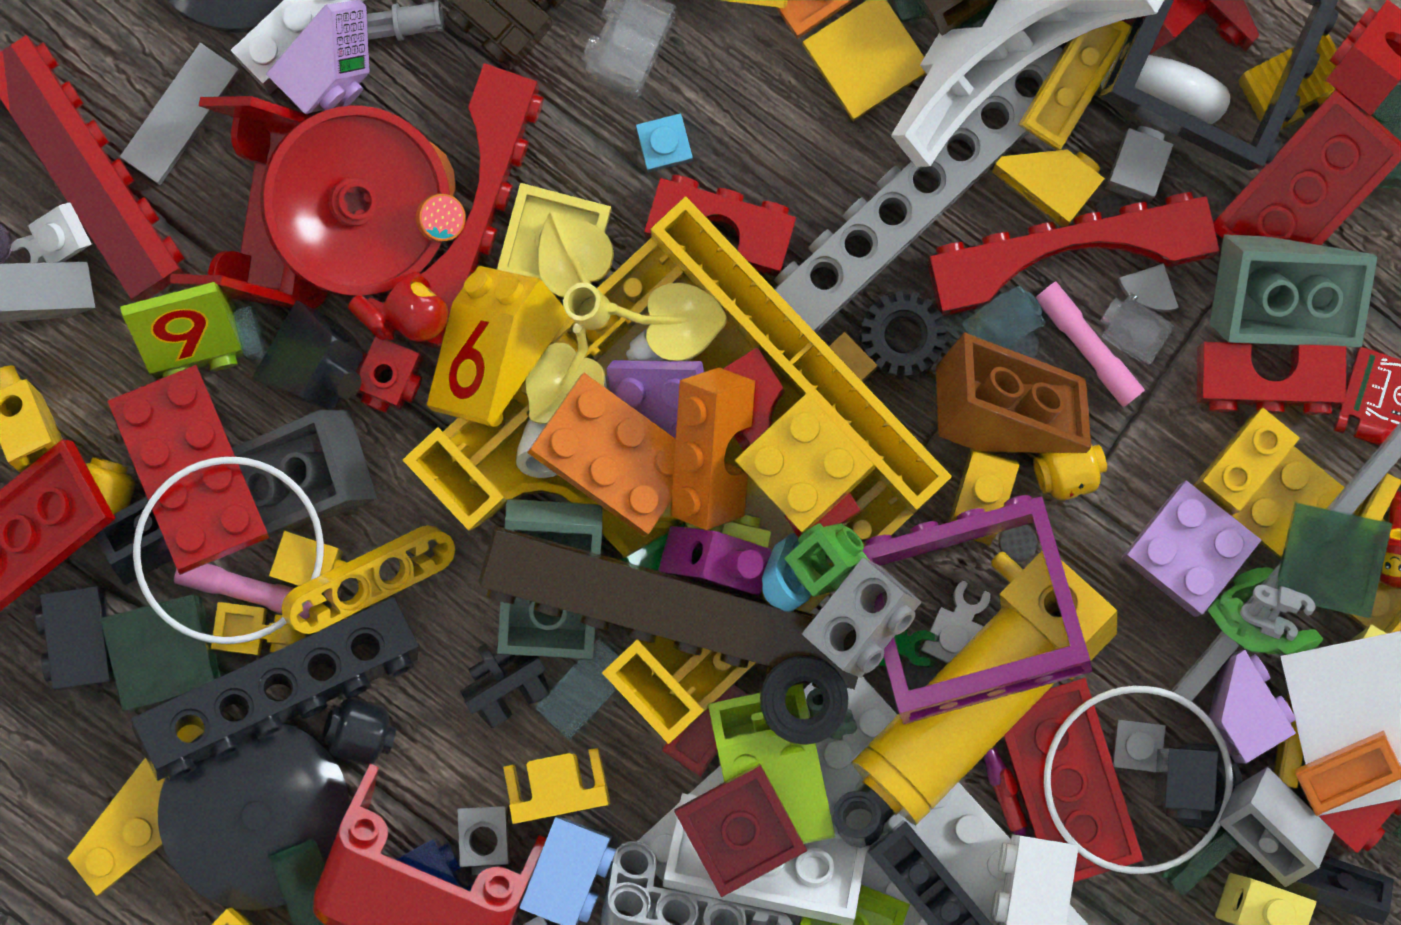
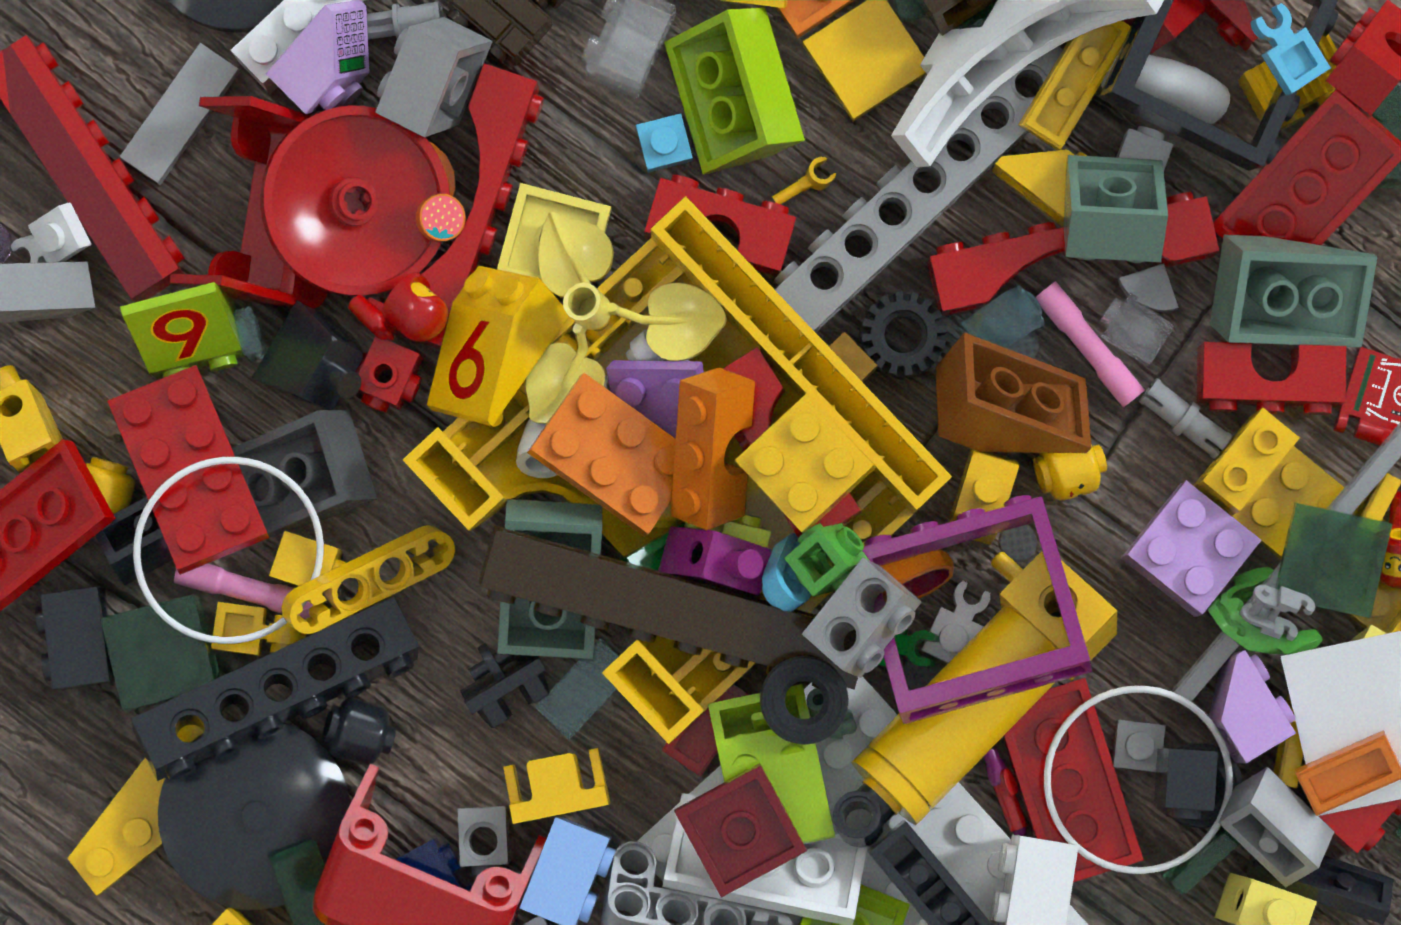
none -> light grey brick [375,17,492,137]
none -> lime slope [664,7,805,174]
none -> yellow hand [772,157,836,204]
none -> orange rock [881,549,954,602]
none -> sand green slope [1064,155,1168,263]
none -> light grey pin [1139,378,1232,459]
none -> medium azure plate [1250,3,1331,95]

